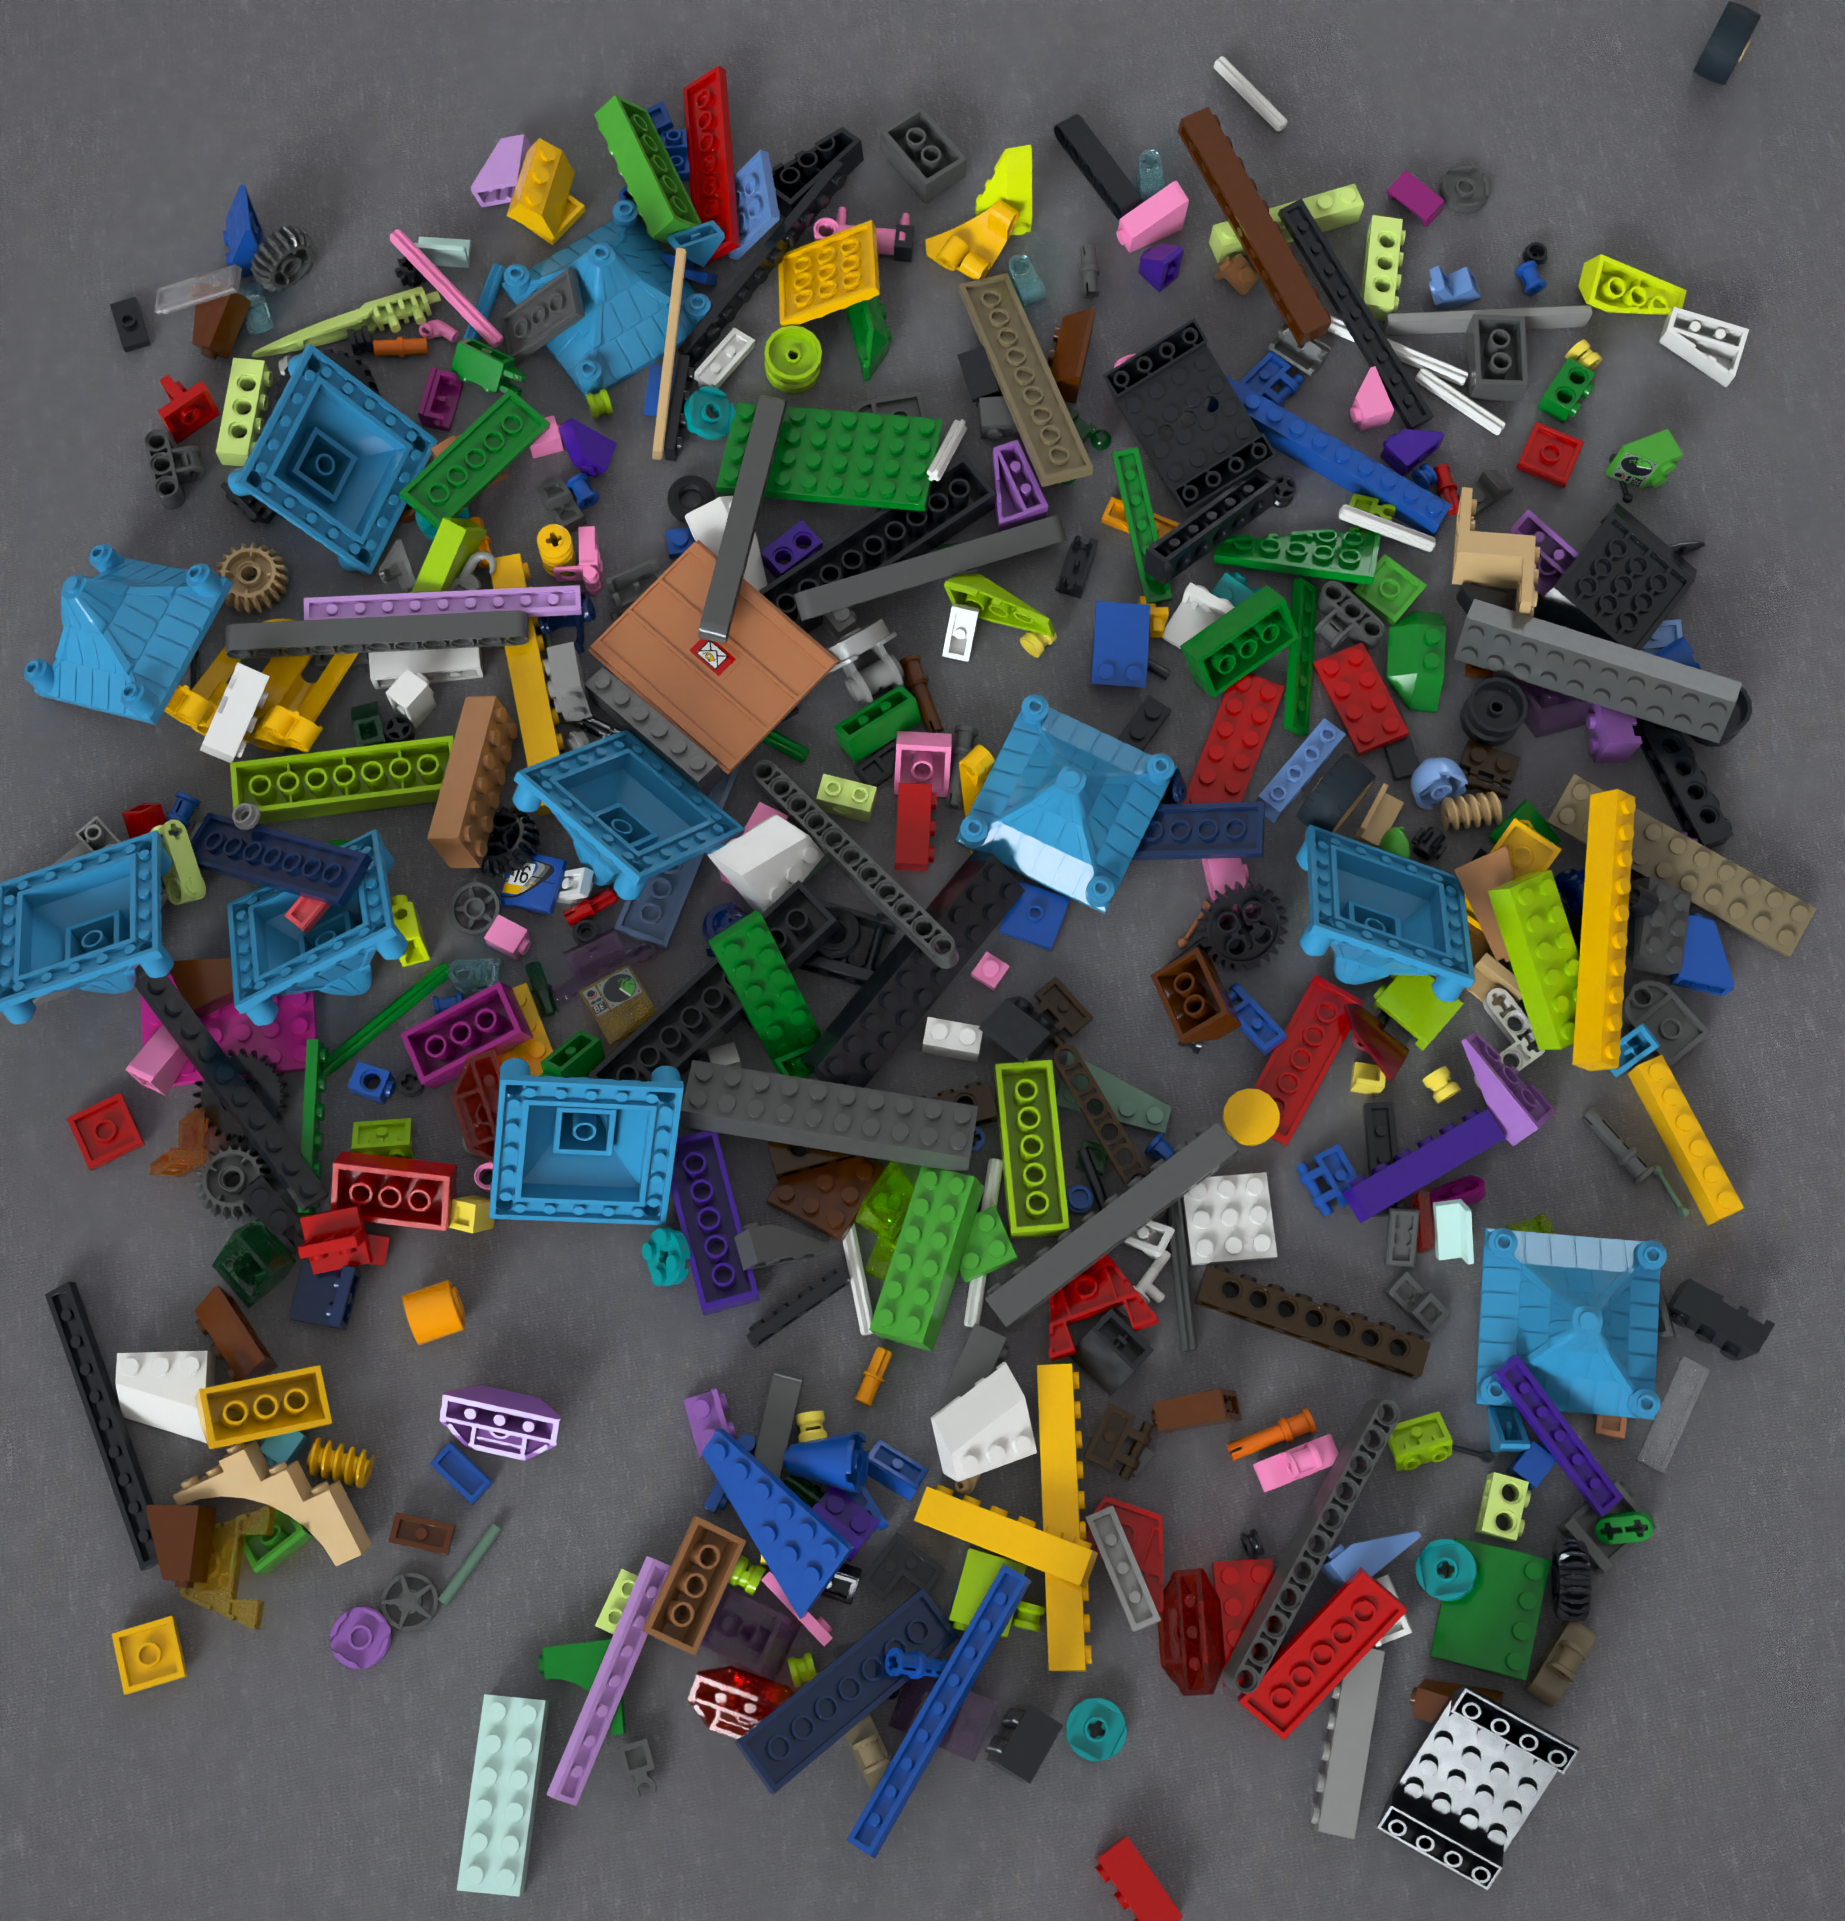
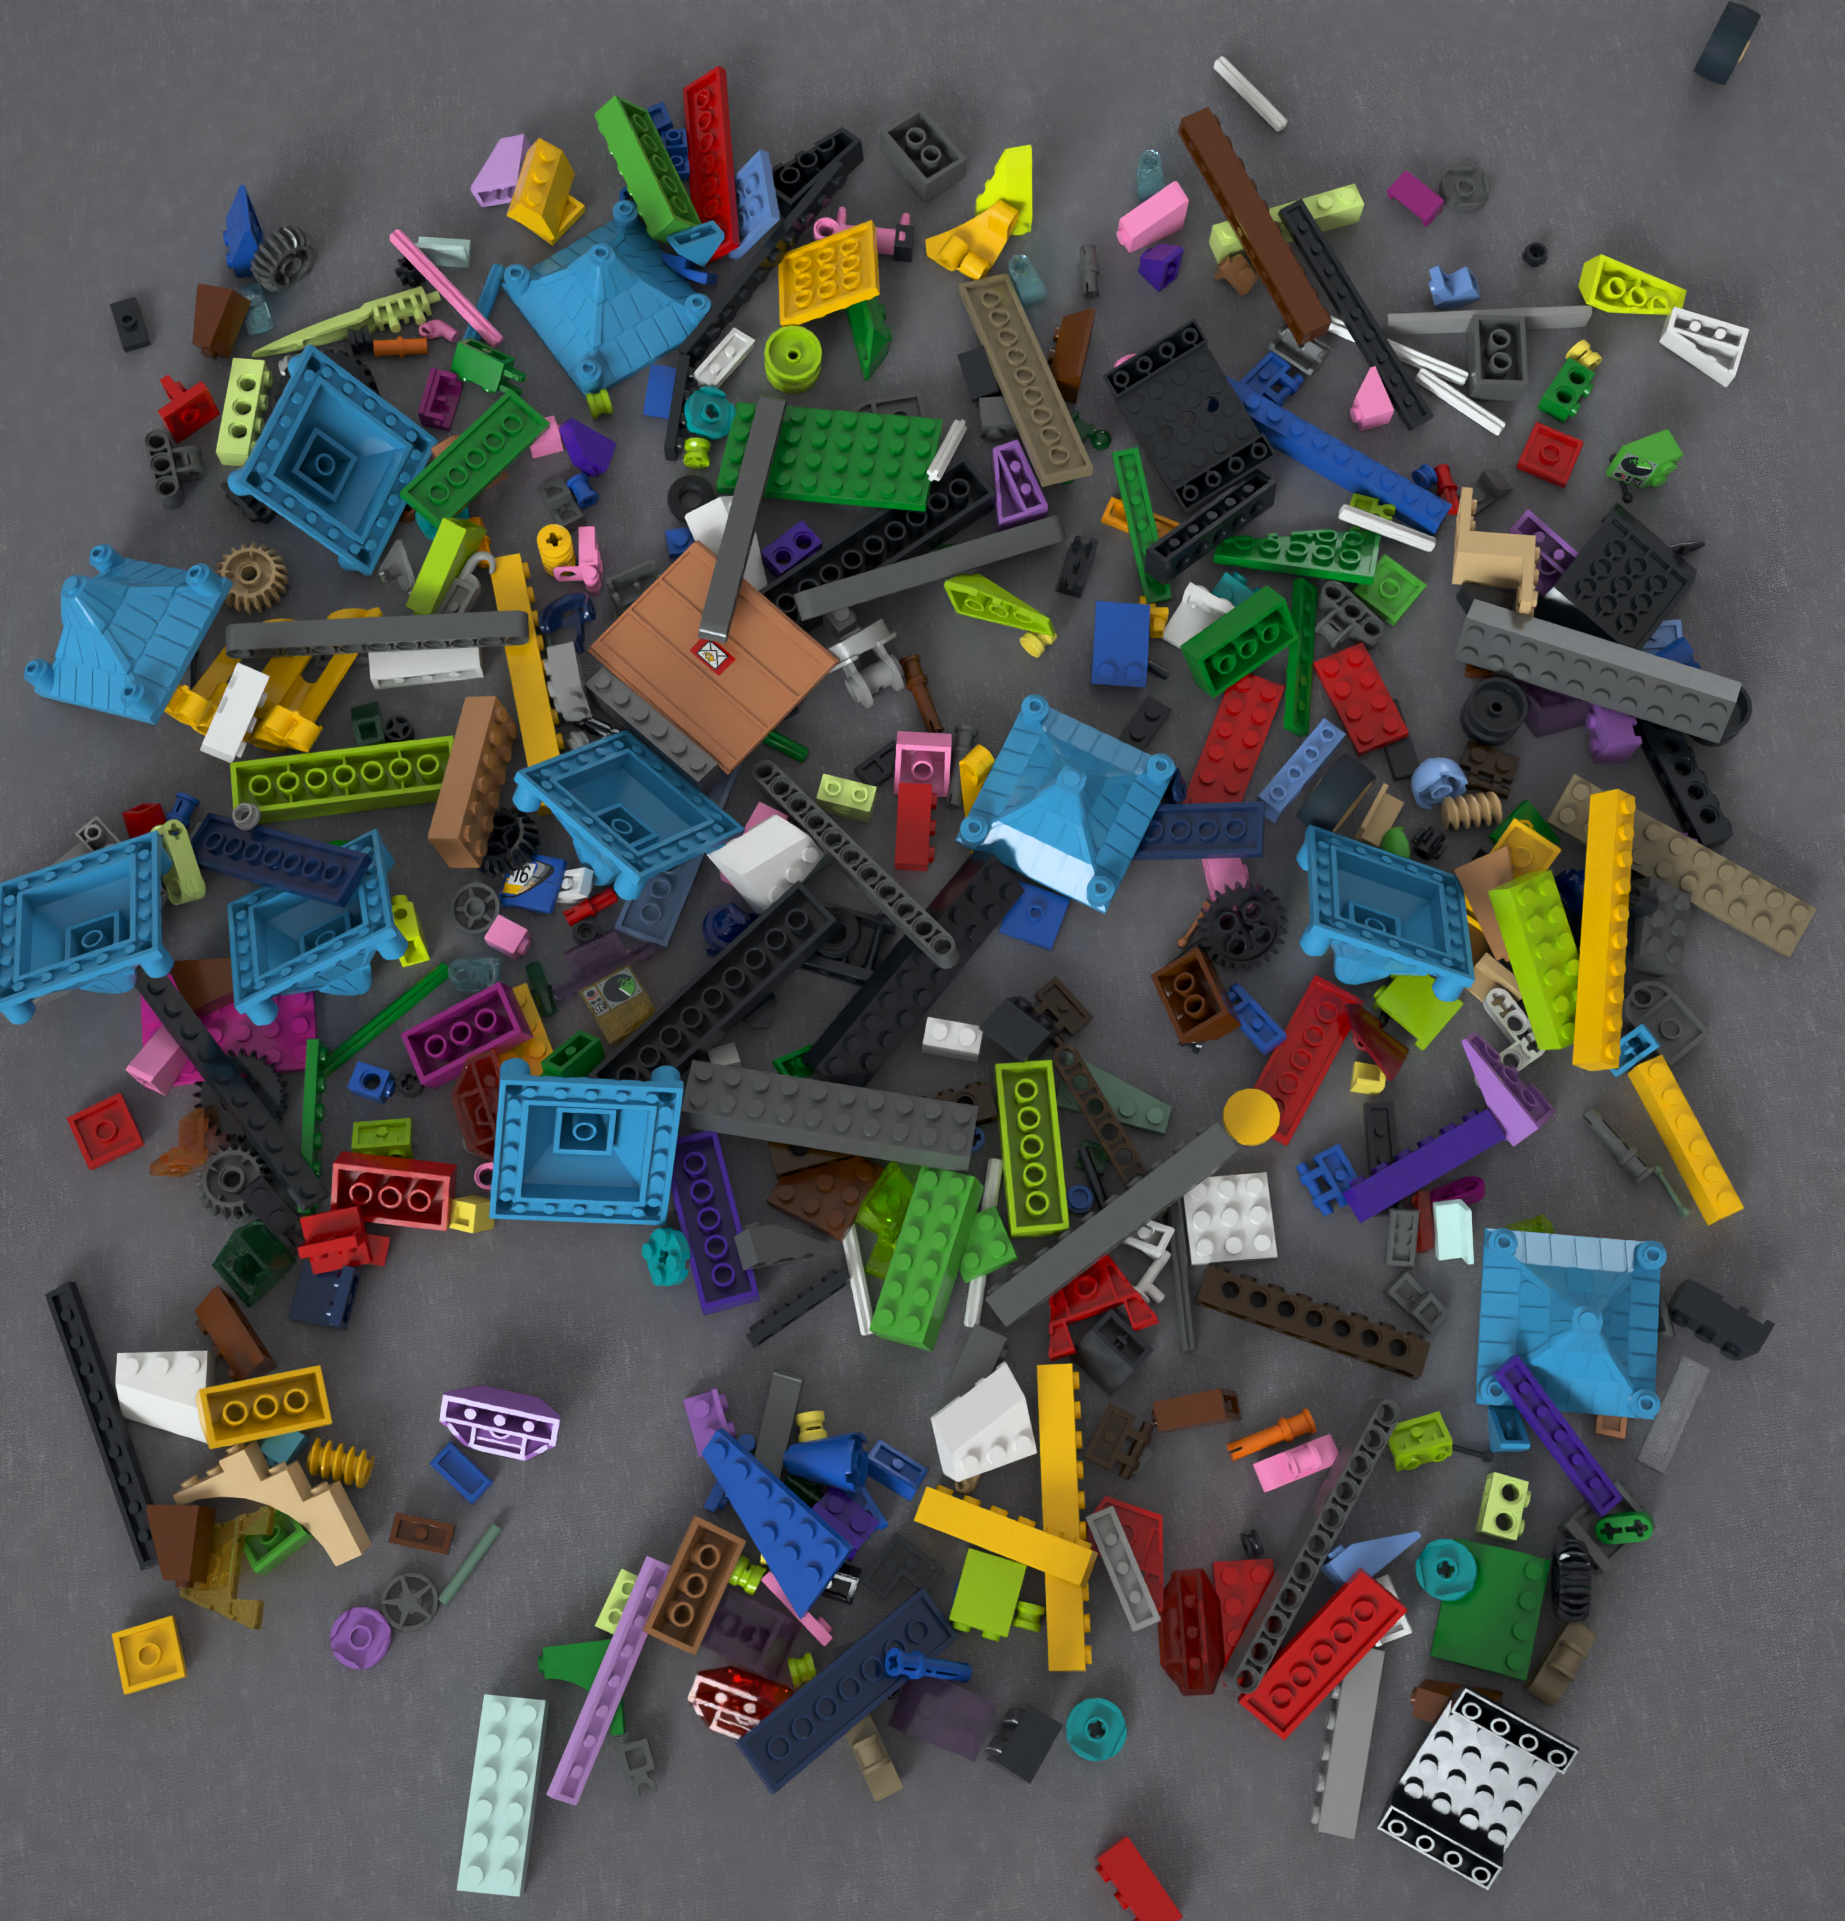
clear tile [154,264,242,316] -> none
coral tile [284,896,331,934] -> none
lavender plate [304,585,582,620] -> none
white brick [385,669,437,730] -> none
light orange piece [402,1280,466,1346] -> none
blue bush [433,991,464,1015] -> none
dark grey tile [500,268,585,366] -> none
tan tile [652,248,687,460] -> none
green plate [708,910,822,1062] -> none
green brick [833,685,922,763] -> none
blue plate [847,1564,1032,1858] -> none
light orange axle [854,1347,892,1407] -> none
white slope [942,603,979,662] -> none
bright pink plate [971,951,1010,991] -> none
black beam [1054,114,1143,221] -> none
blue bush [1144,1133,1174,1161] -> none
black wheel [1273,475,1296,508] -> none
yellowish green brick [1361,215,1406,321] -> none
dark purple slope [1380,429,1445,477] -> none
green wedge [1386,611,1446,713] -> none
light yellow wheel [1422,1066,1462,1104] -> none
blue brick [1506,1441,1556,1490] -> none
blue bush [1515,260,1547,296] -> none
blue slope [1670,913,1735,996] -> none
none -> lime wheel [683,438,711,469]

